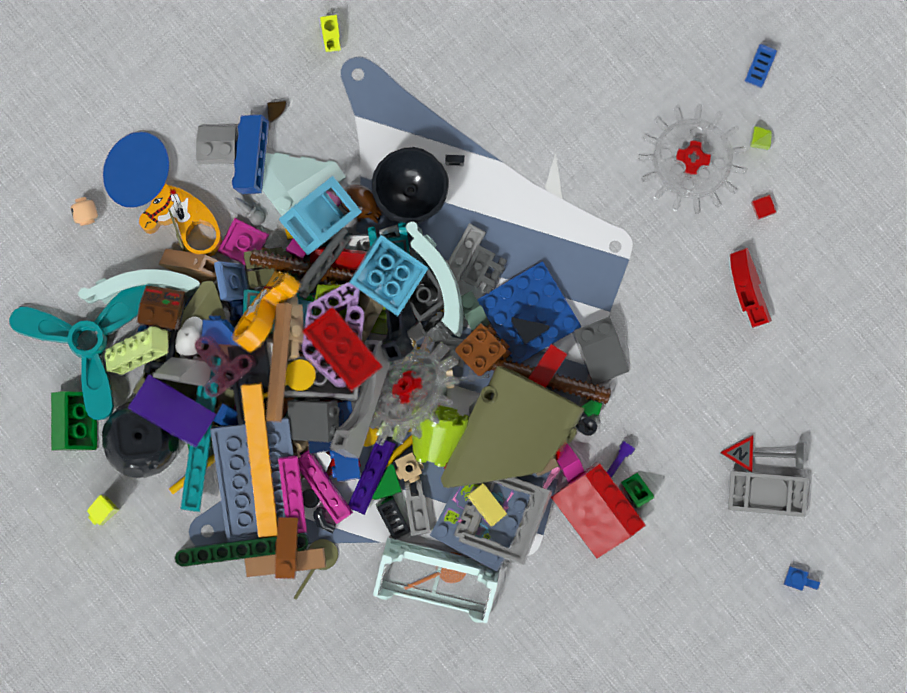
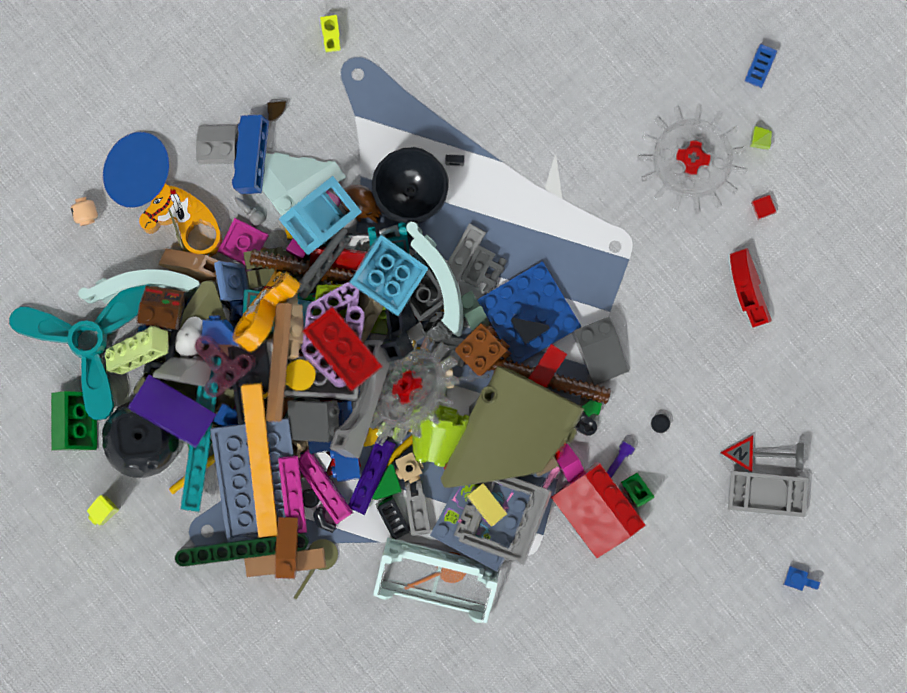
none -> black plate [651,414,670,433]

